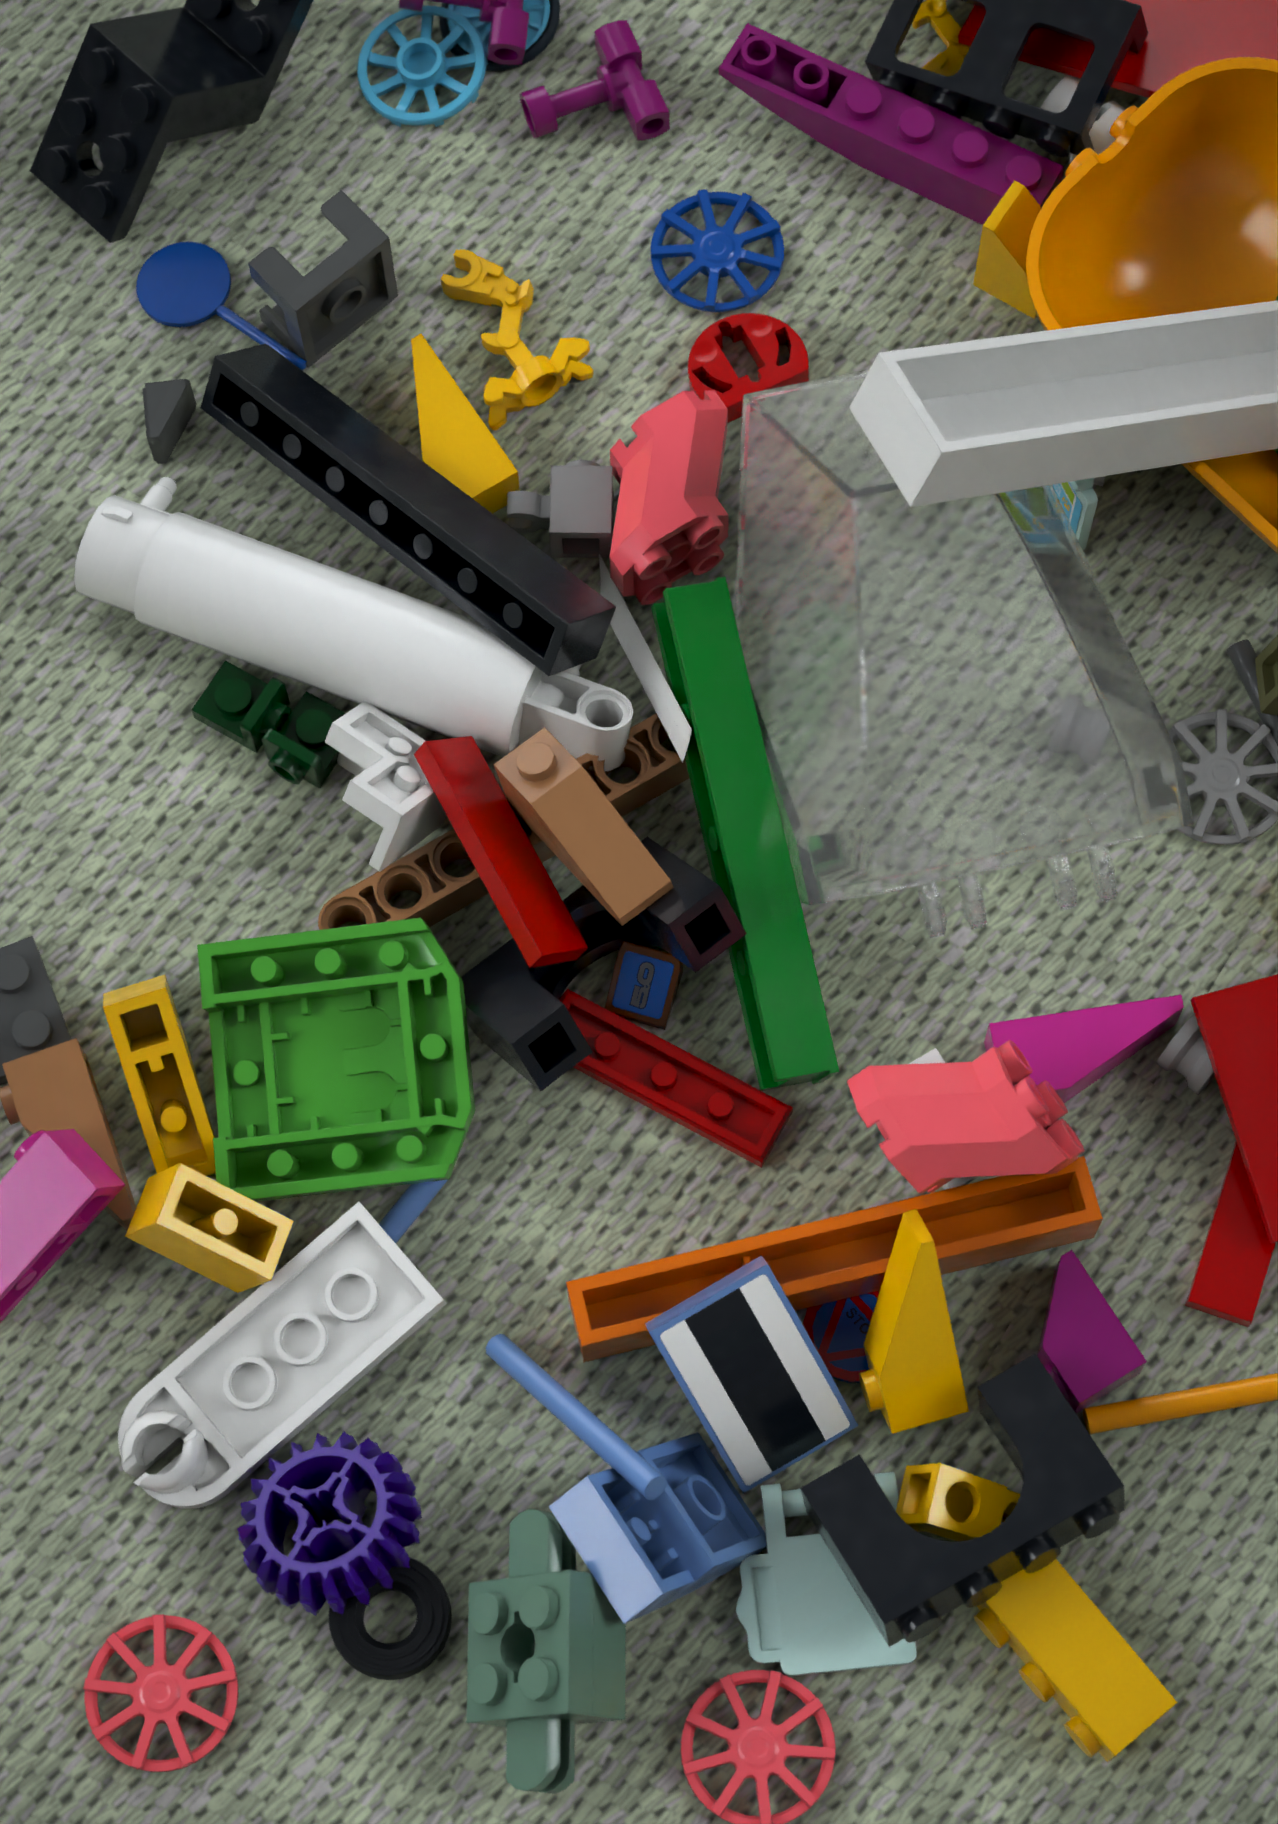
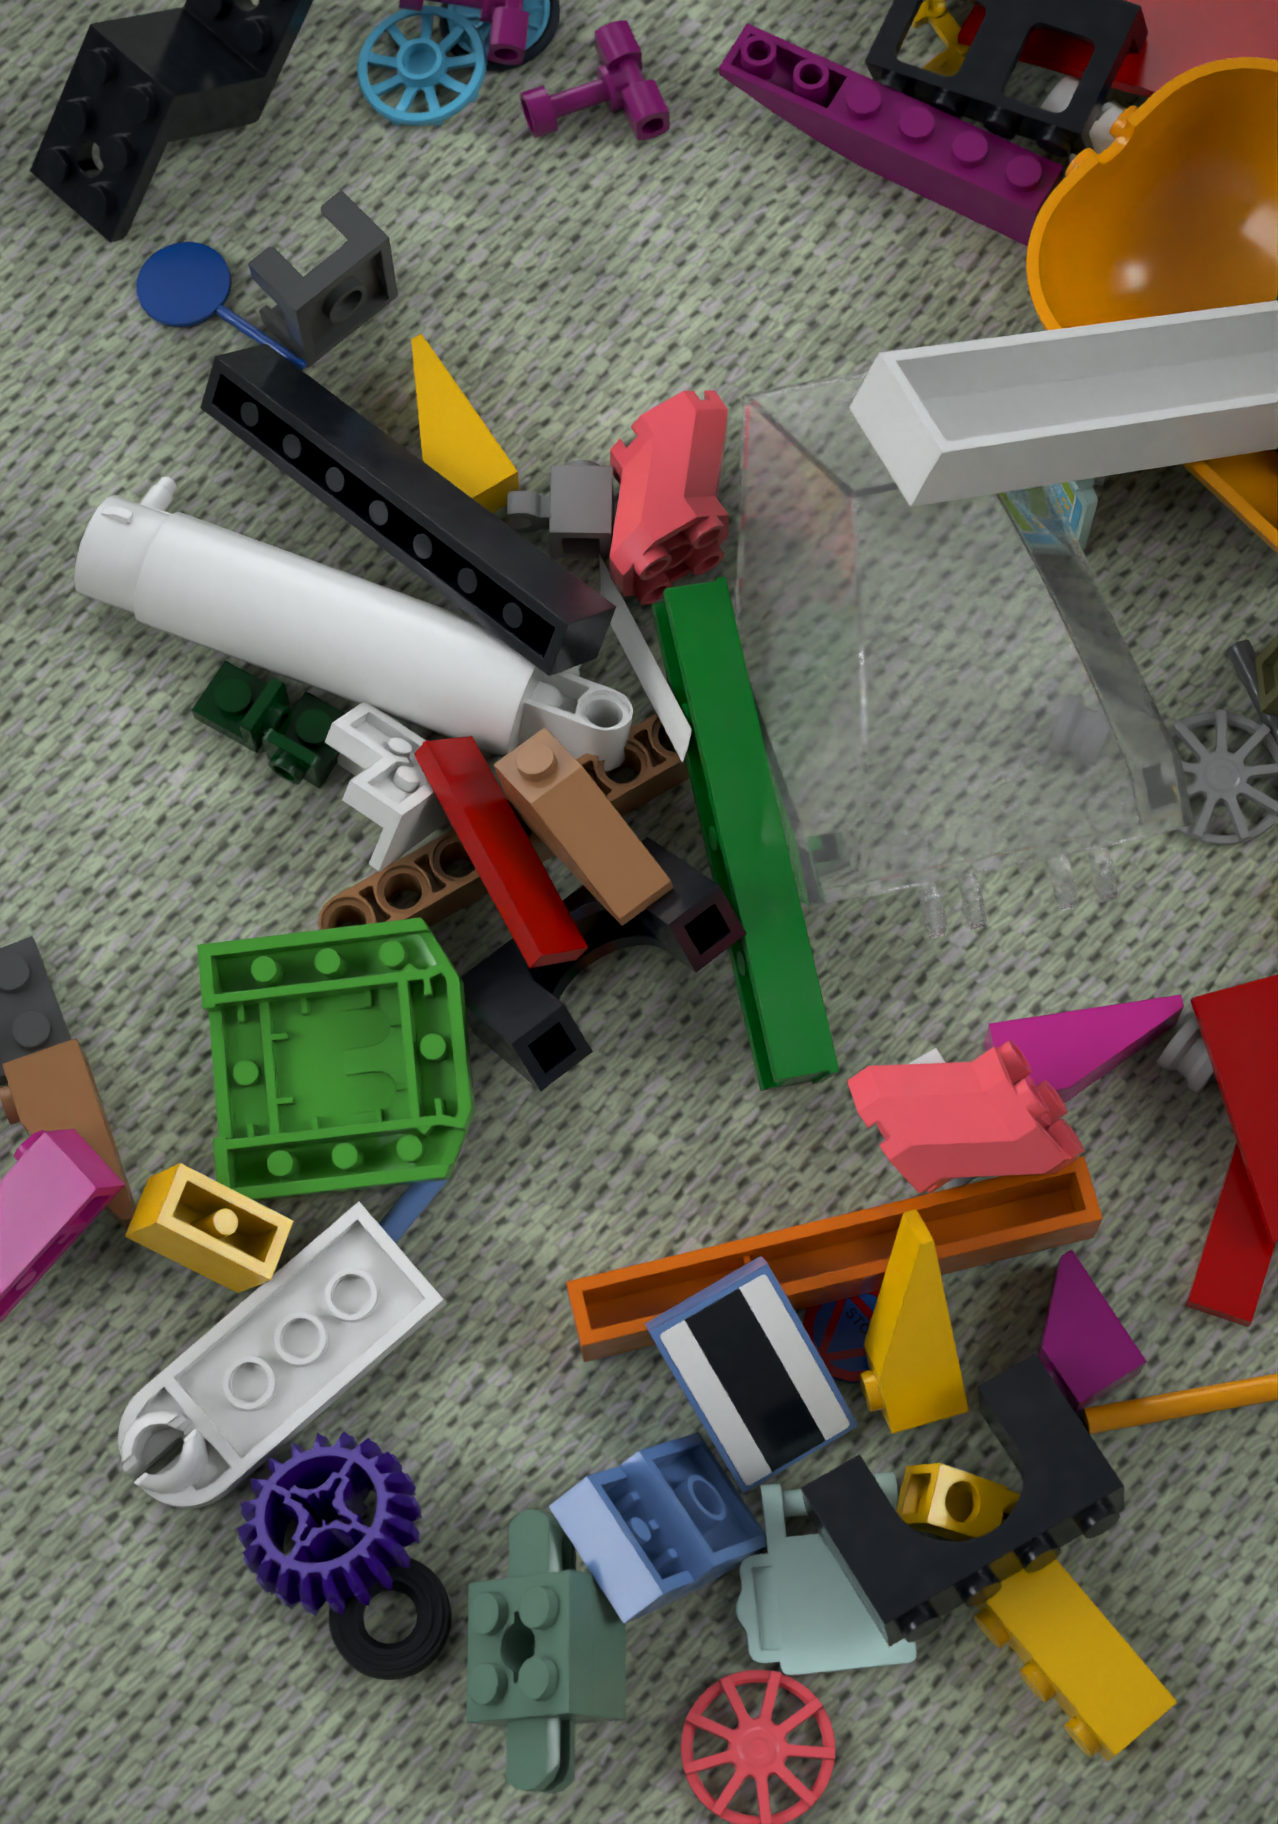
coral wheel [84,1614,238,1772] -> none
yellow slope [103,974,216,1176] -> none
dark grey slope [142,379,196,464] -> none
yellow piece [441,249,594,431] -> none
medium blue bar [486,1334,667,1500] -> none
red tile [560,989,793,1168] -> none
slope [604,941,683,1030] -> none
blue wheel [650,189,784,312] -> none
red piece [688,313,809,423] -> none
yellow slope [973,180,1042,319] -> none

